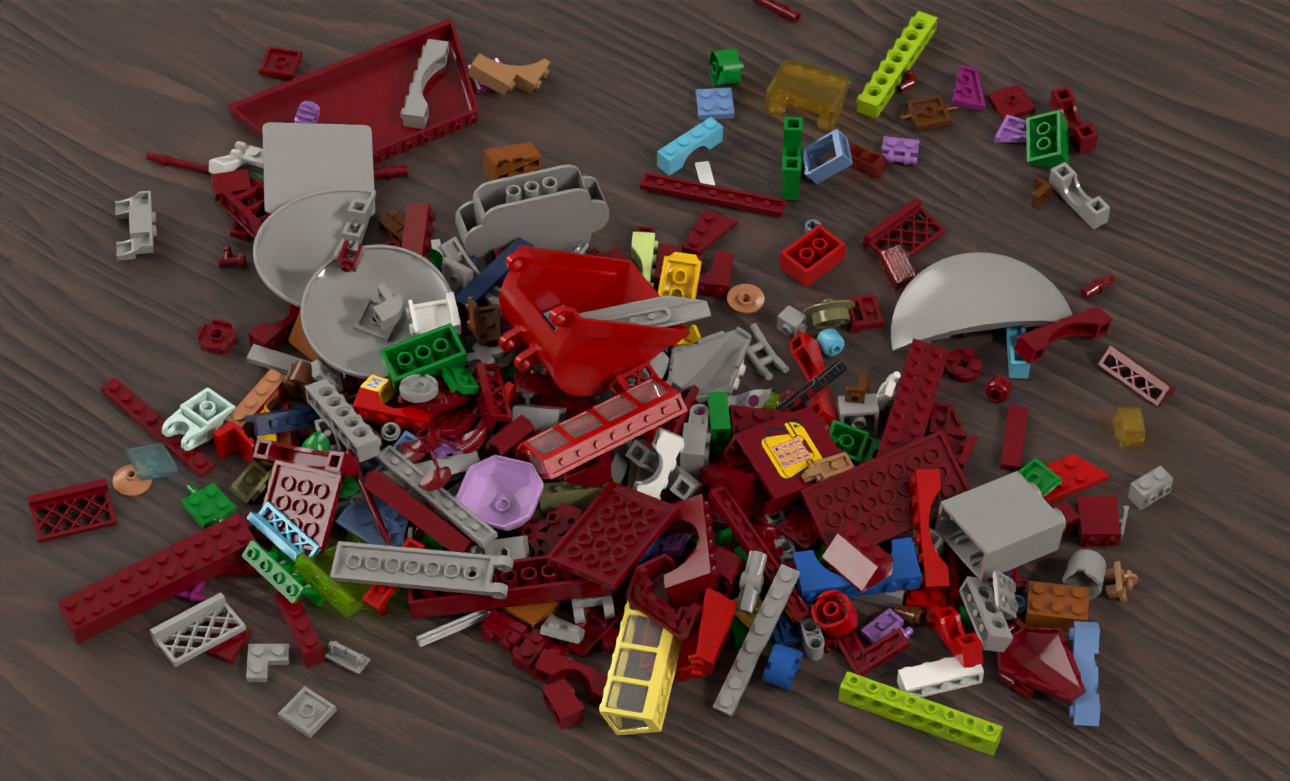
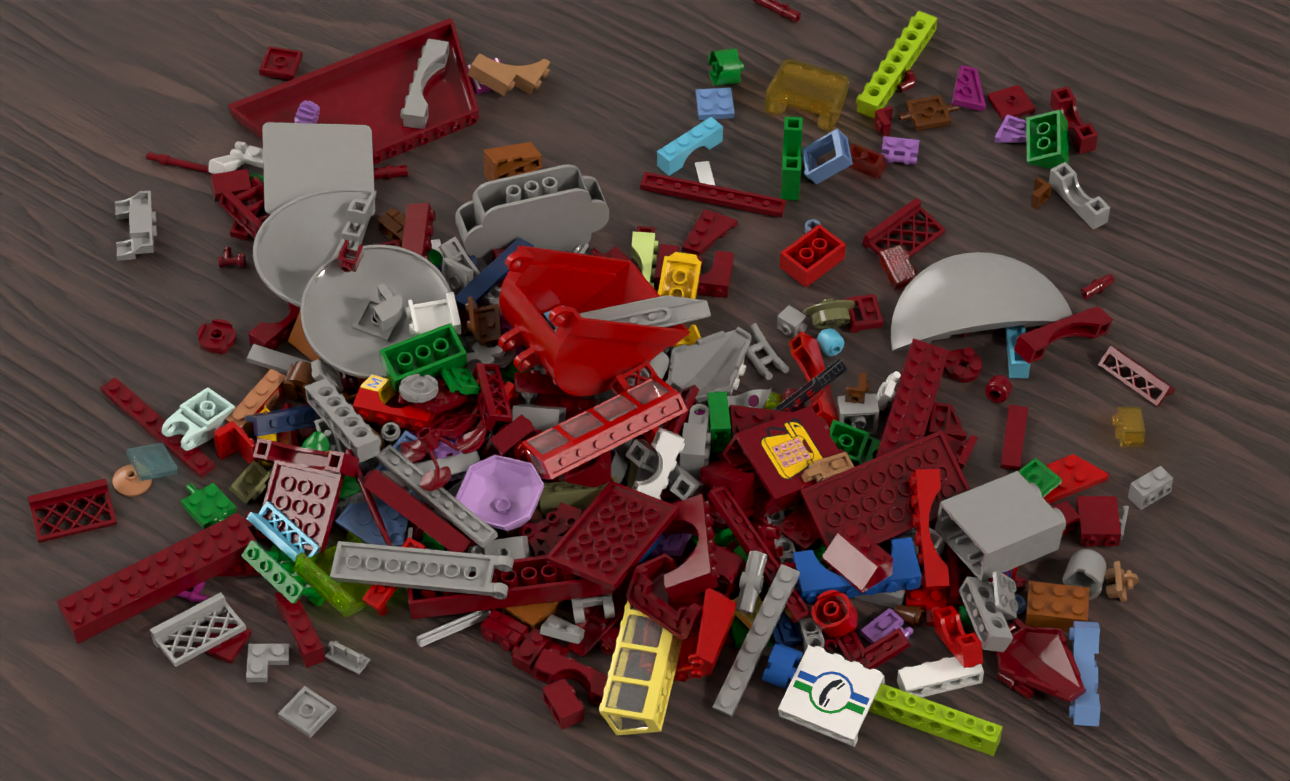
nougat dish [727,284,765,314] -> none
none -> white panel [778,645,885,747]
none -> dark red bracket [874,106,893,137]

